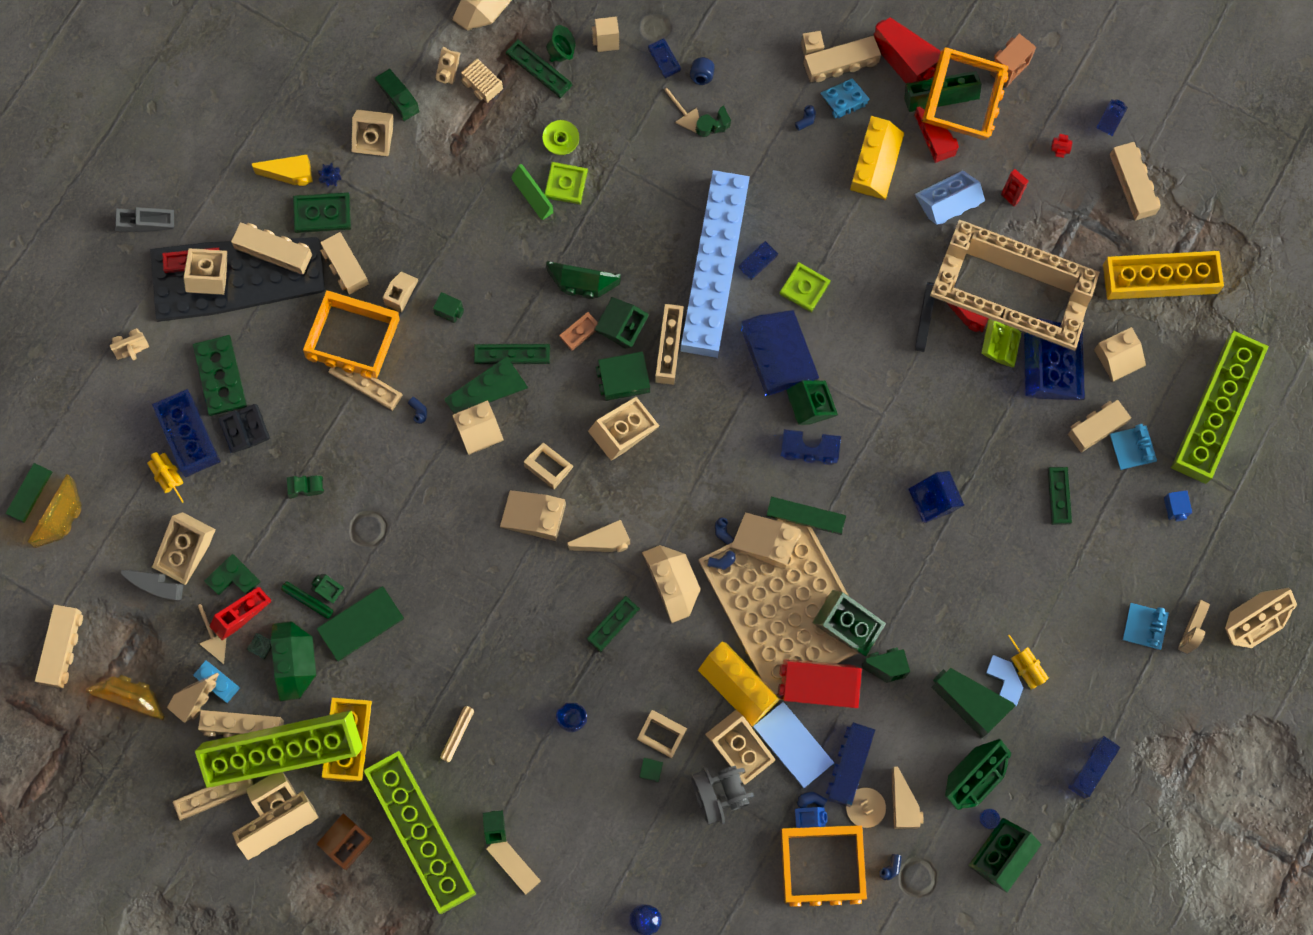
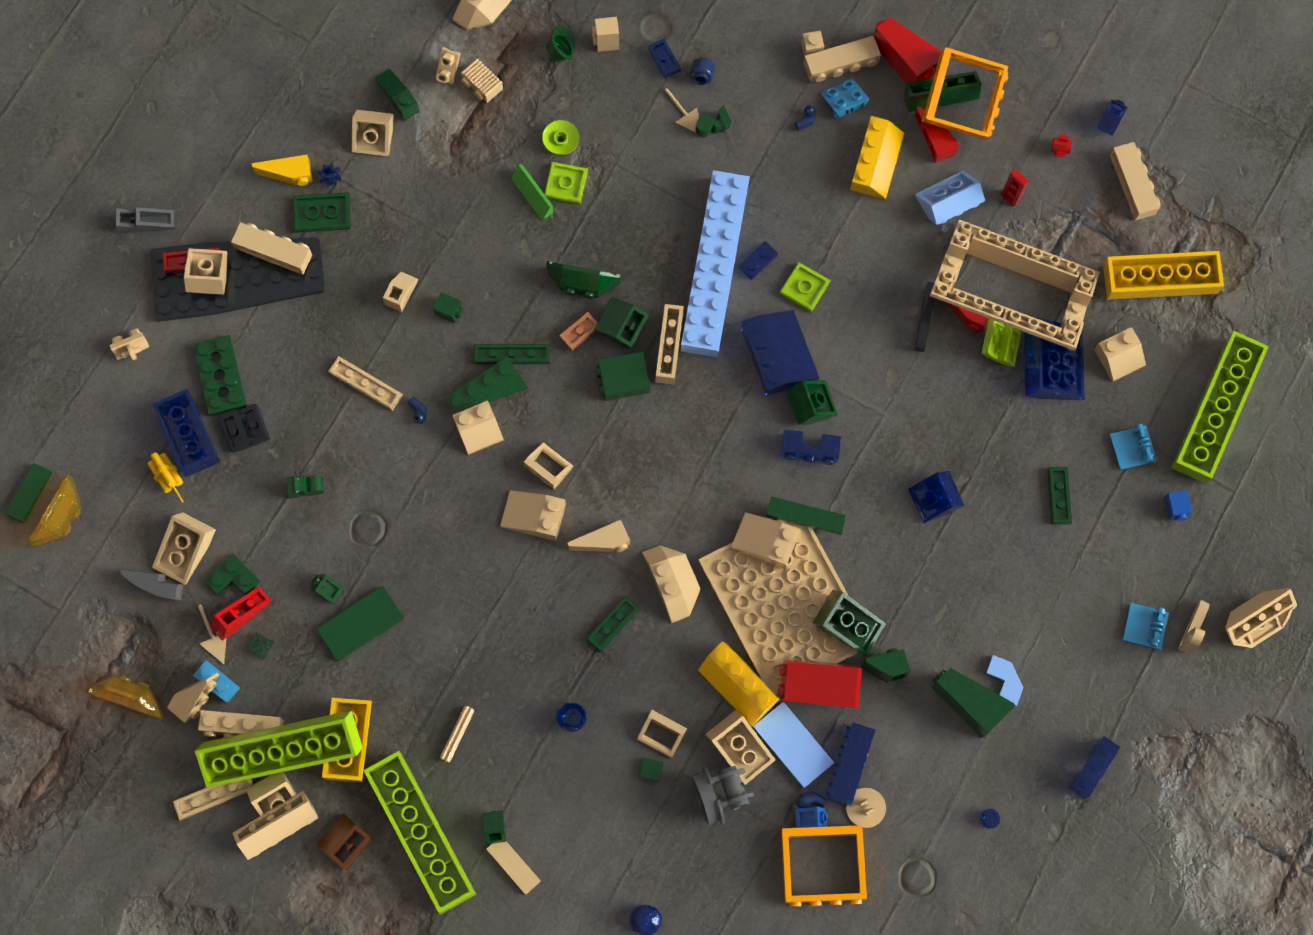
tan brick [35,605,83,688] -> none
dark green wedge [271,621,317,702] -> none
dark green axle [281,581,334,619] -> none
light orange window [303,291,400,379] -> none
tan brick [320,232,369,295] -> none
dark green tile [506,39,573,98] -> none
tan slope [588,397,659,461] -> none
dark blue arm [708,551,736,570] -> none
dark blue arm [715,517,735,545] -> none
dark blue arm [879,854,902,880] -> none
tan slope [892,767,923,829] -> none
dark green wedge [945,739,1011,810] -> none
dark green slope [968,818,1042,893] -> none
nougat brick [990,33,1036,88] -> none
yellow piece [1008,635,1049,690] -> none
tan brick [1068,400,1131,453] -> none

